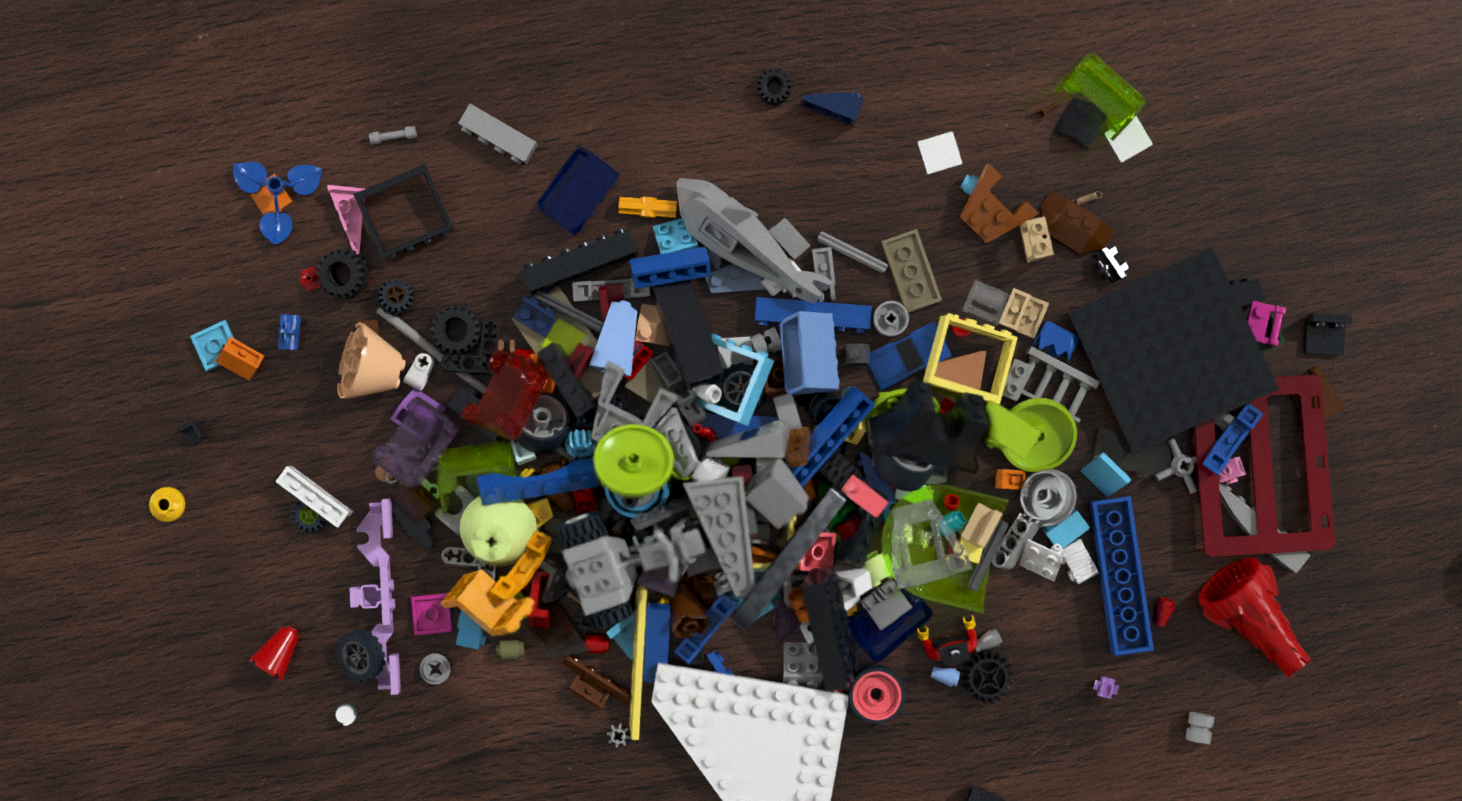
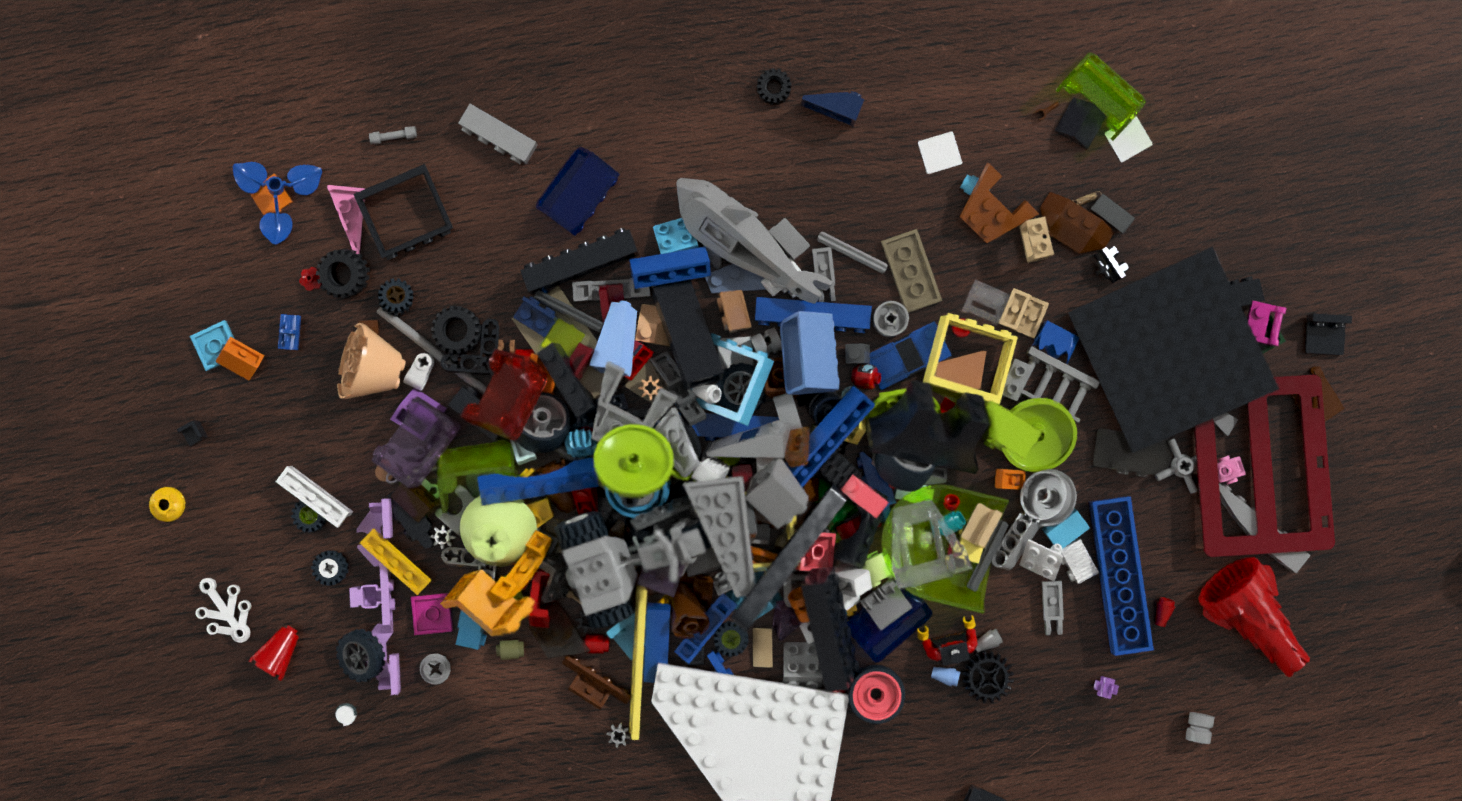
light orange piece [619,197,677,218] -> none
red arm [692,424,717,442] -> none
medium azure tile [1080,452,1131,497] -> none
blue slope [1202,403,1263,476] -> none
none -> white plant [196,578,251,643]
none -> black wheel [311,550,349,586]
none -> yellow fence [360,528,431,595]
none -> white gear [431,525,456,549]
none -> light nougat gear [638,376,663,400]
none -> black wheel [714,621,748,657]
none -> medium nougat slope [717,290,752,334]
none -> tan slope [753,628,773,667]
none -> red head [851,364,881,390]
none -> light grey hinge [1041,581,1064,635]
none -> dark grey slope [1091,194,1135,234]

